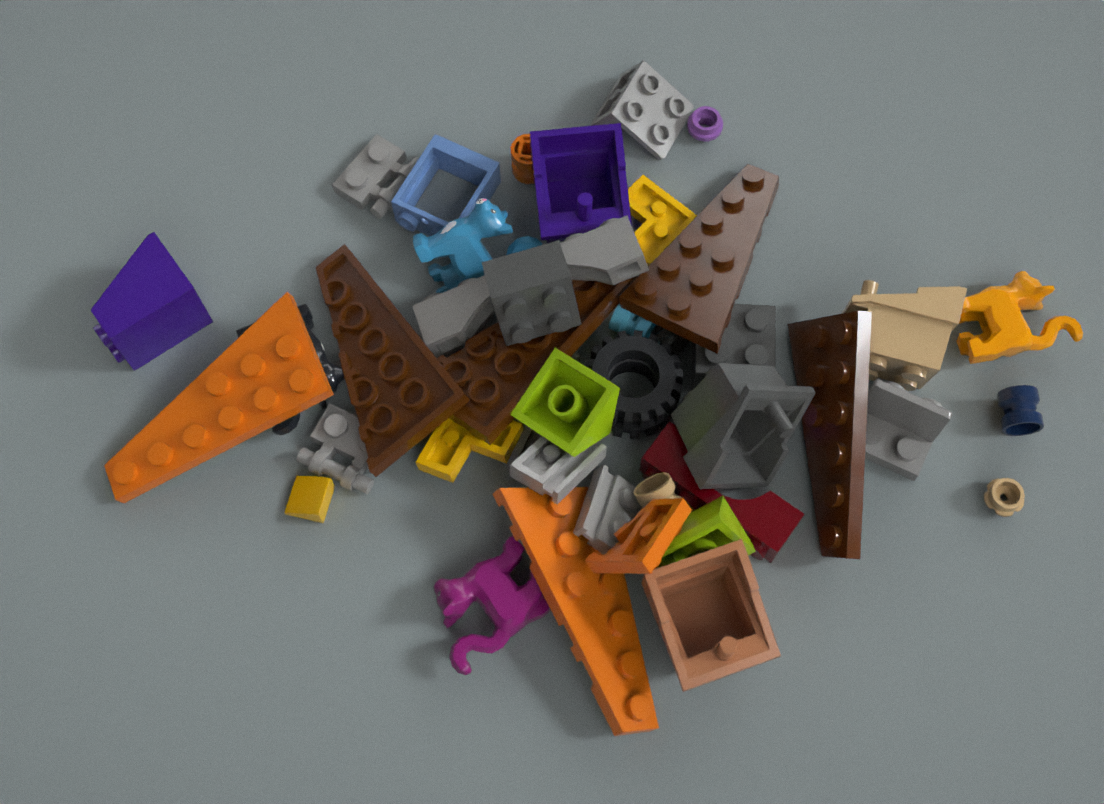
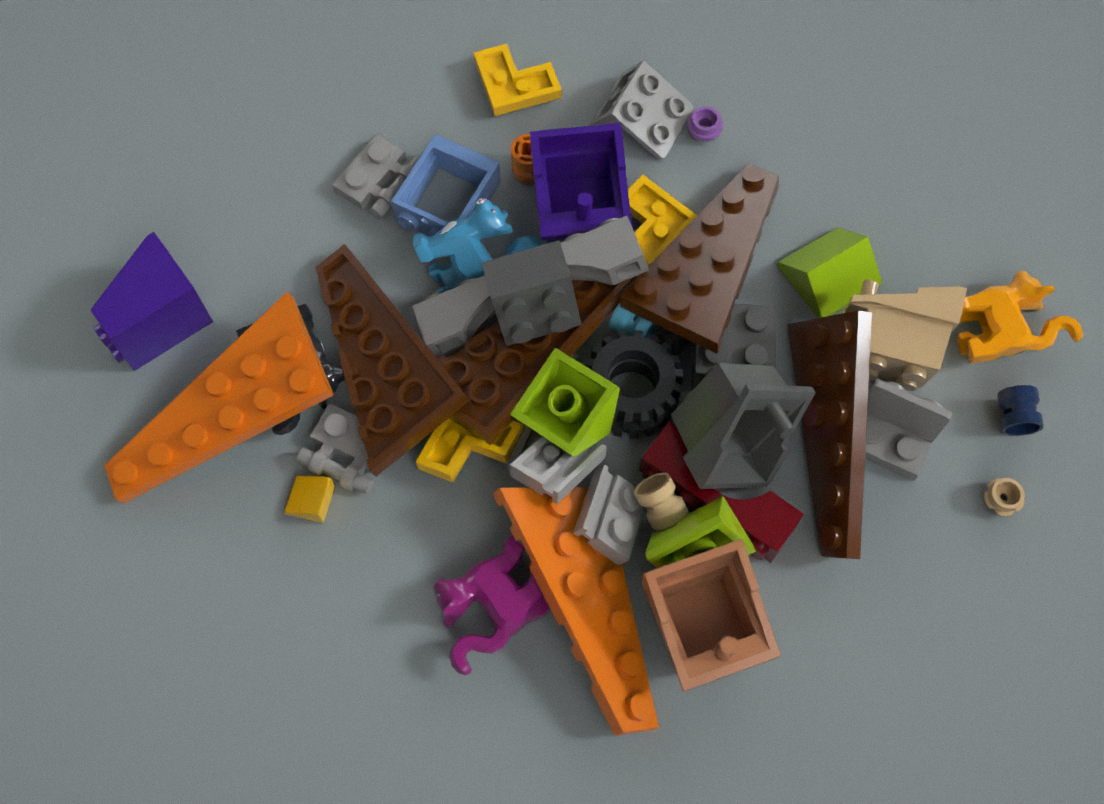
orange wing [585,498,692,574] -> none
none -> yellow plate [473,43,562,117]
none -> lime slope [777,227,883,318]

